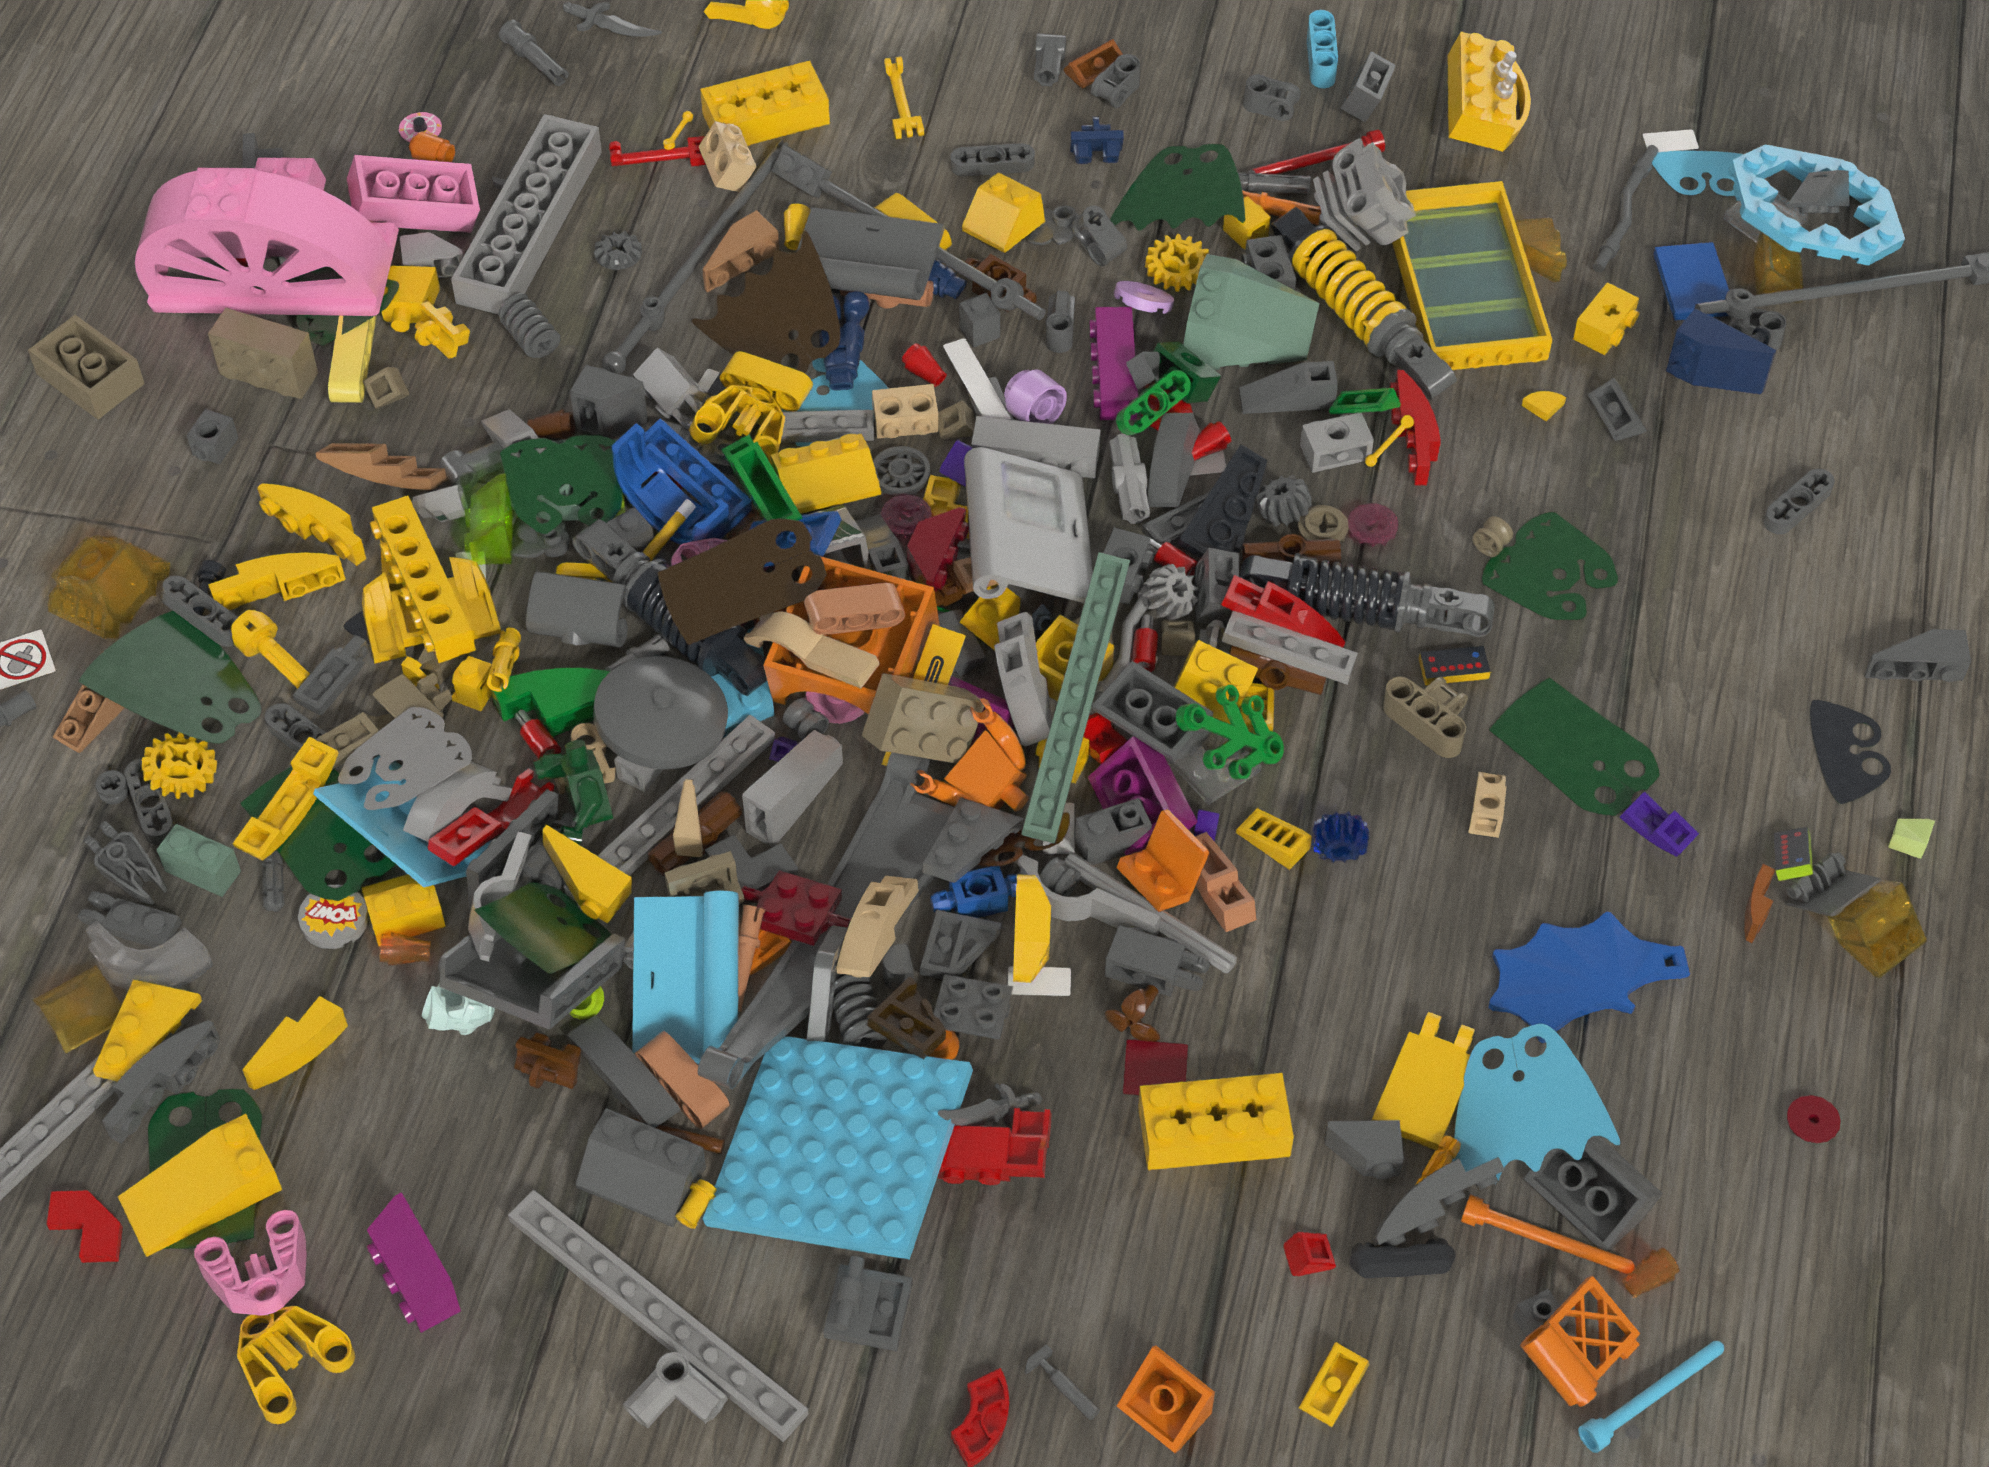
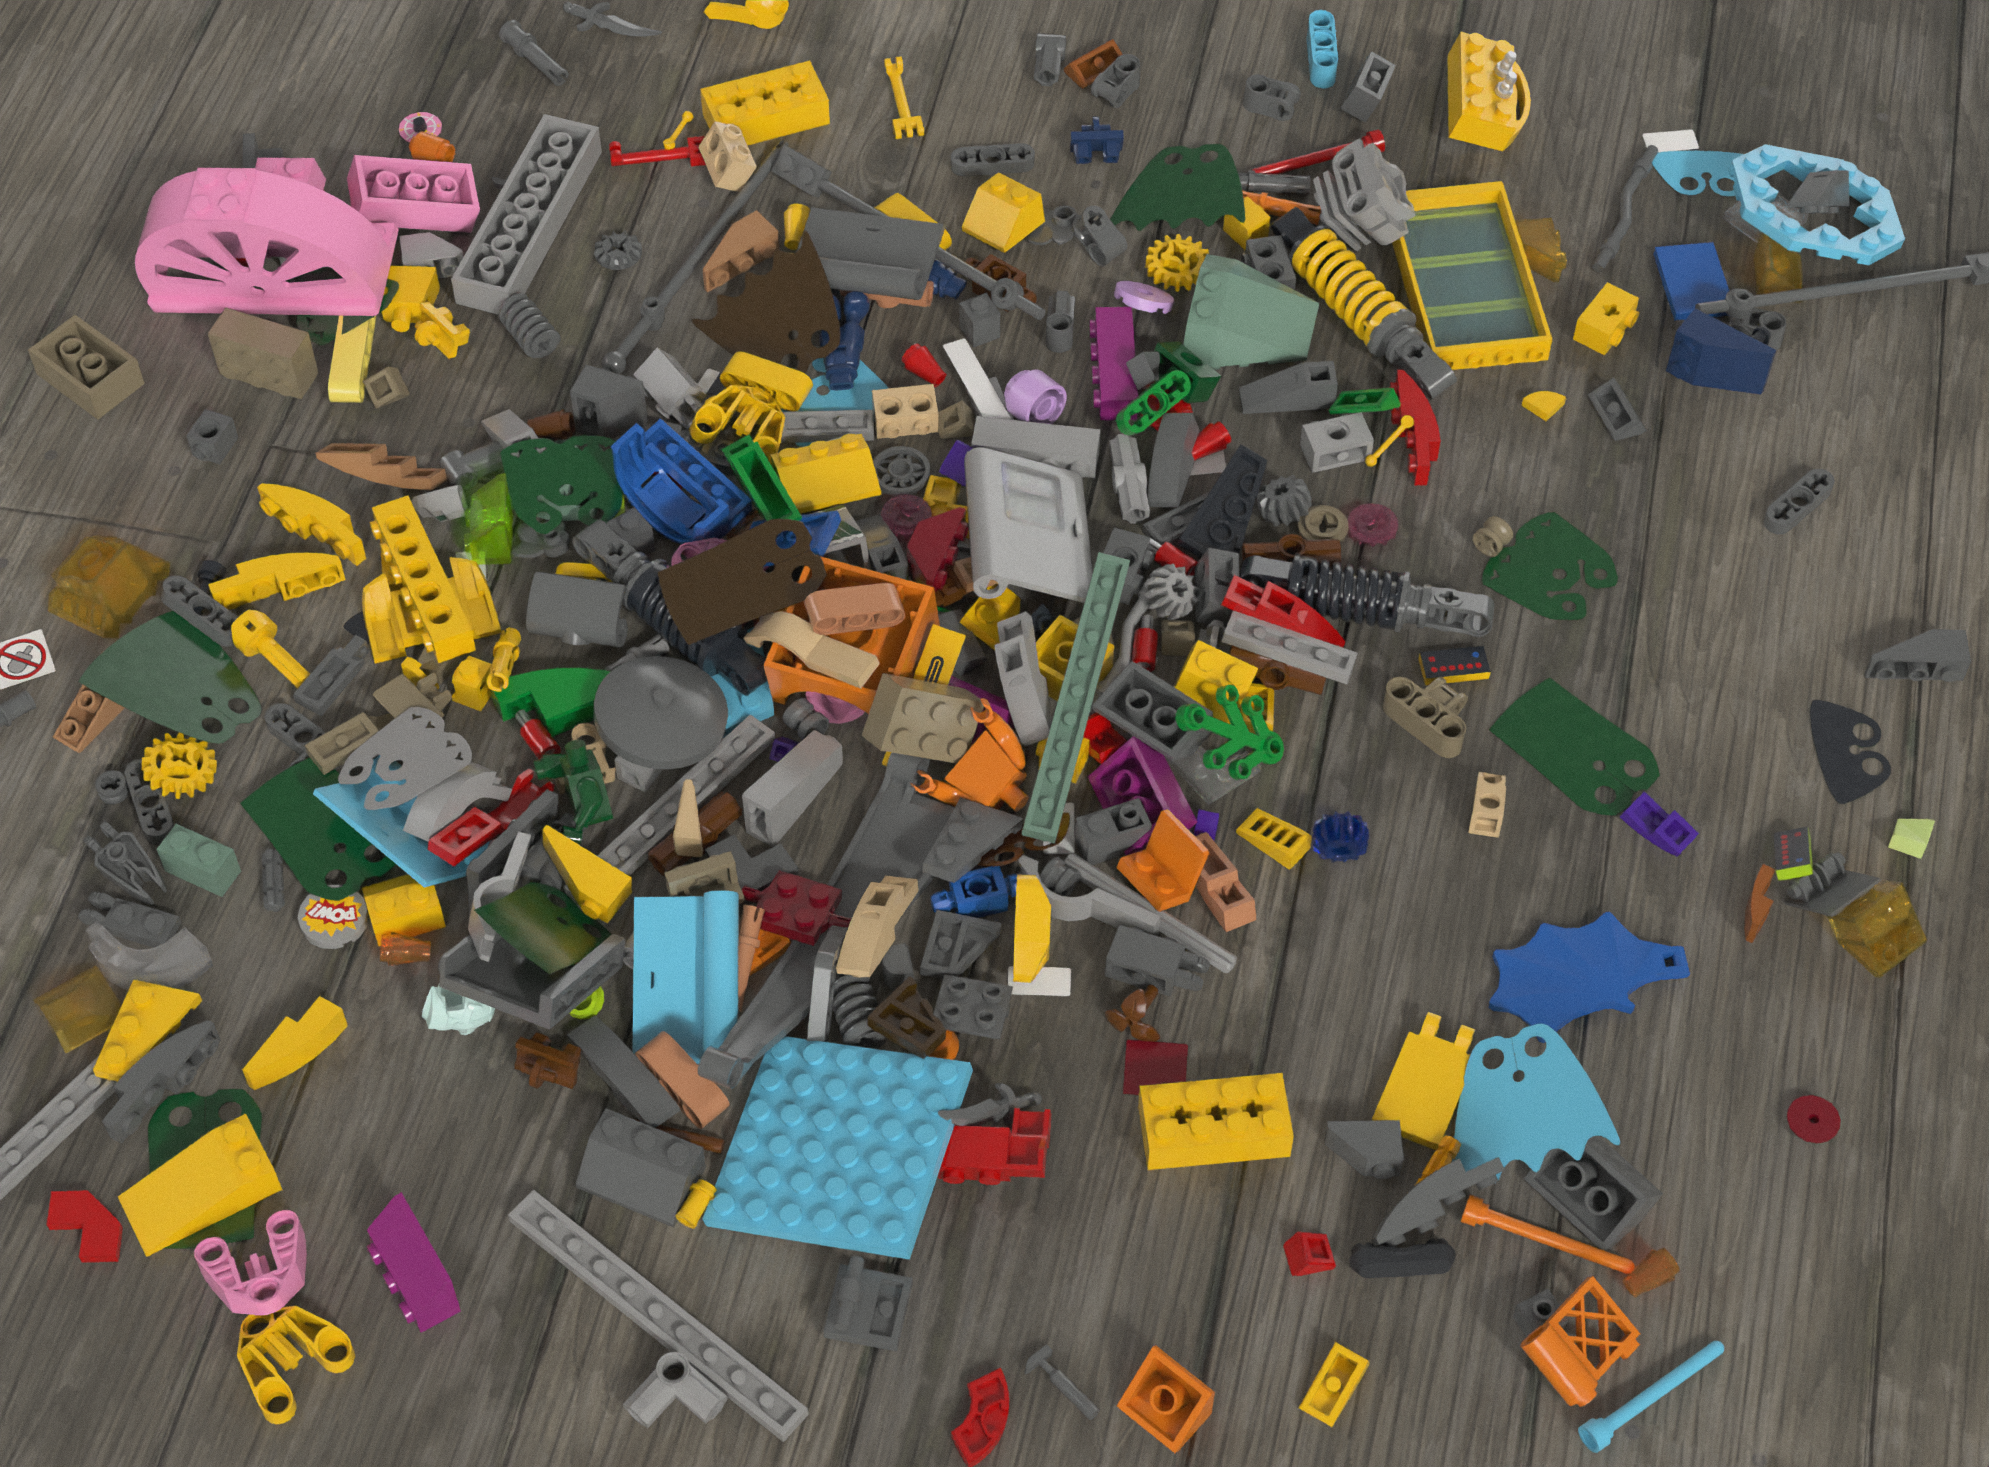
yellow slope [233,737,339,861] -> none
yellow bar [643,499,696,562] -> none

